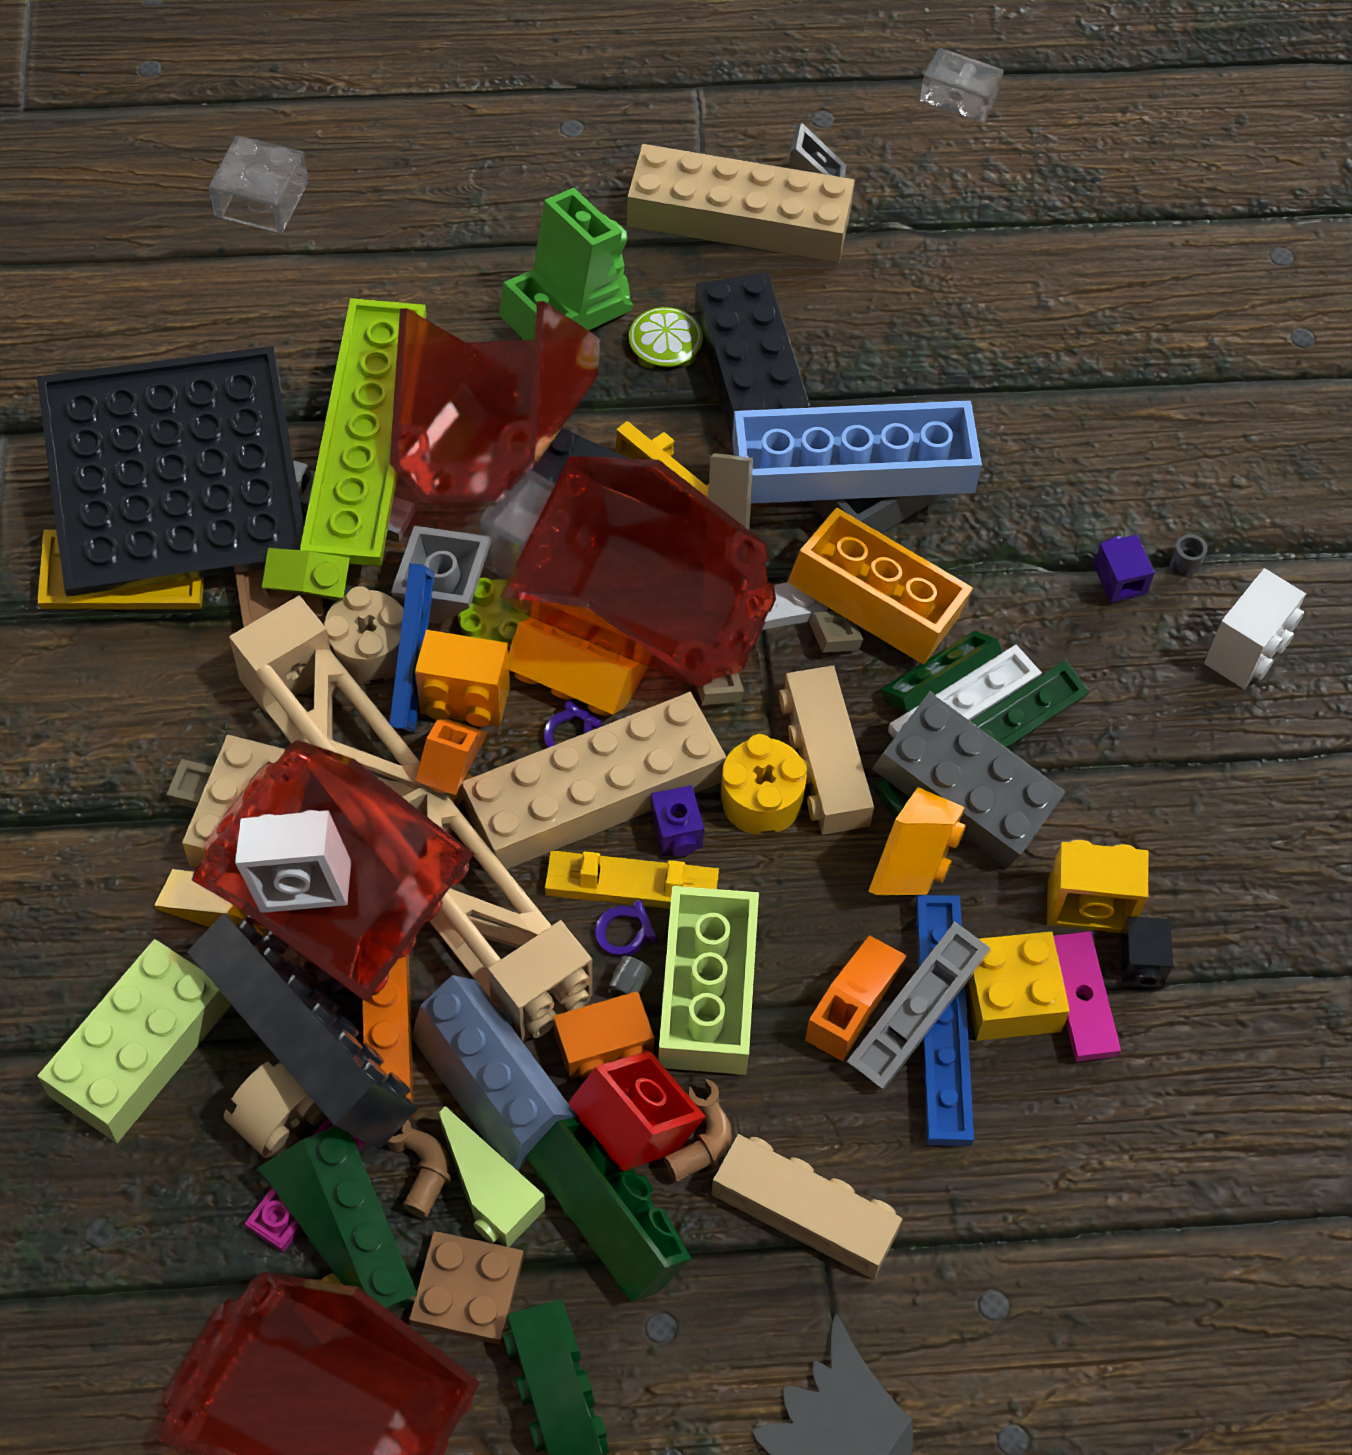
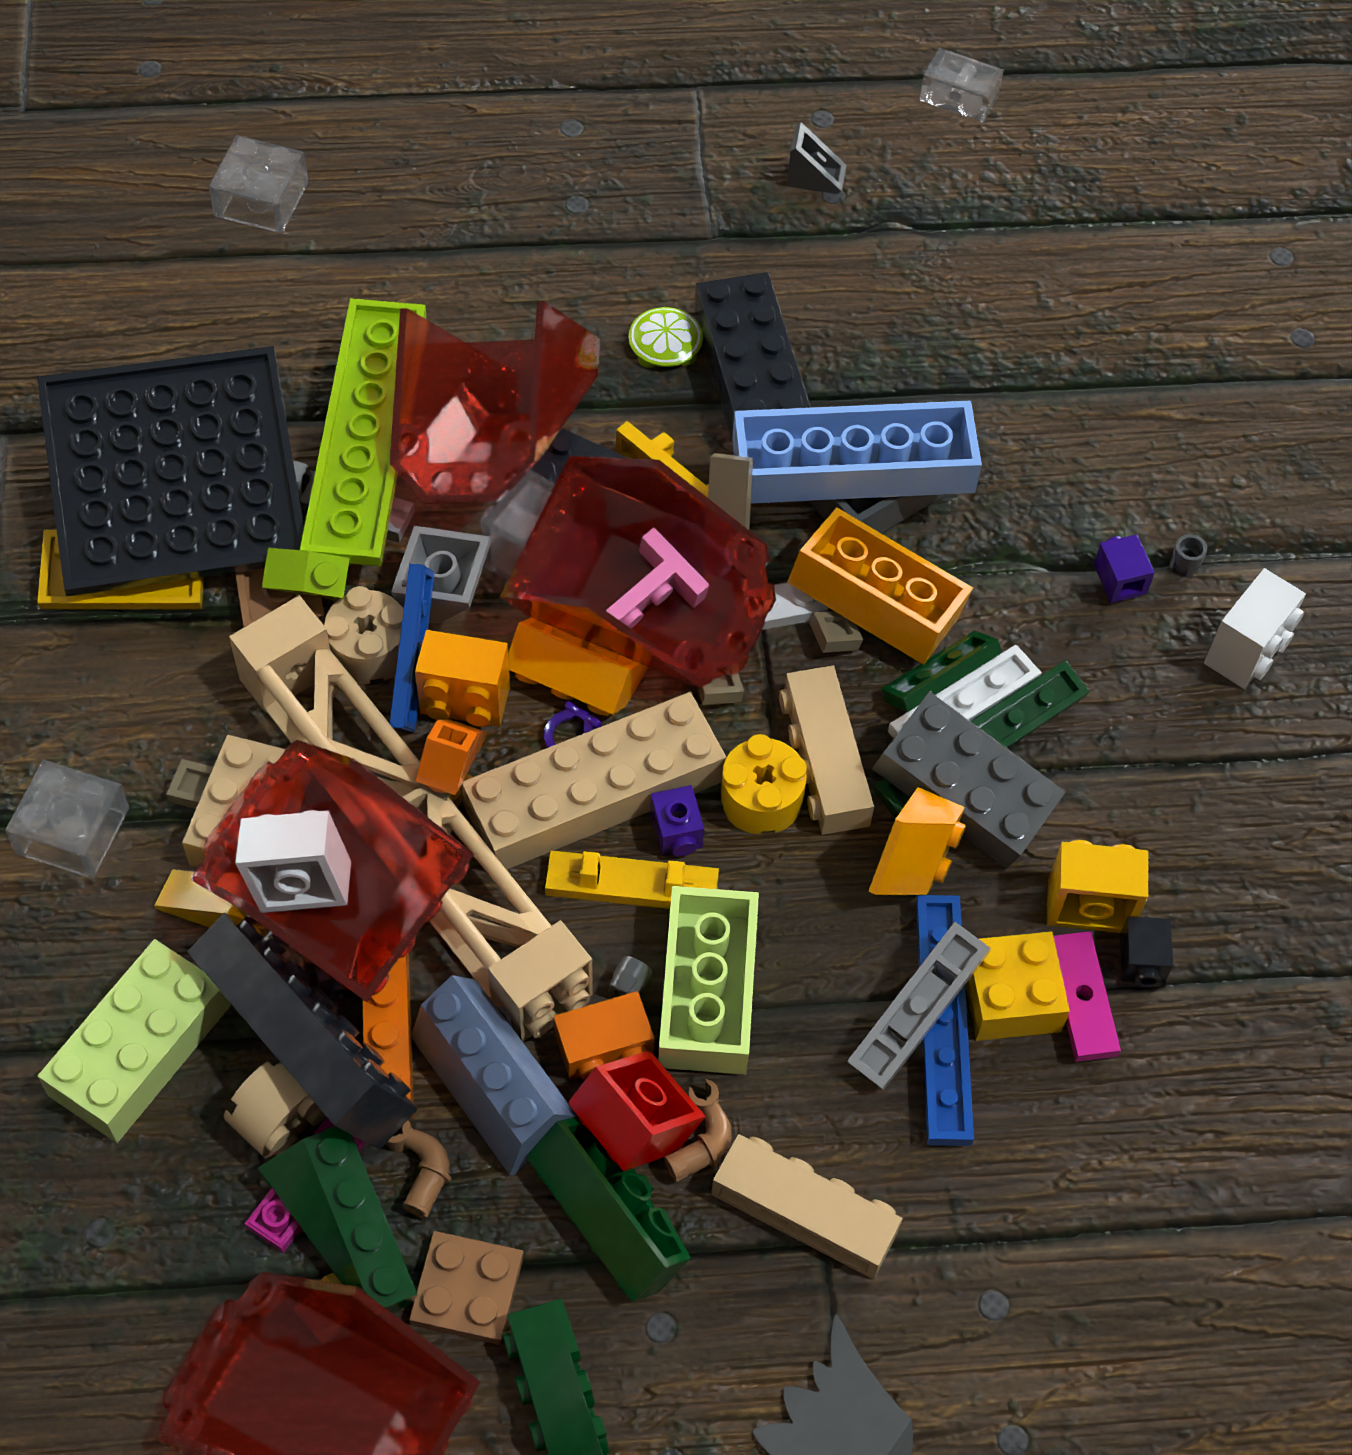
yellowish green slope [439,1106,545,1247] -> none
lime dish [458,578,538,647] -> none
bright green brick [499,188,633,360] -> none
dark purple piece [595,900,658,957] -> none
tan brick [627,144,855,263] -> none
orange slope [805,935,907,1062] -> none
none -> clear brick [5,760,129,879]
none -> bright pink bracket [602,527,709,636]

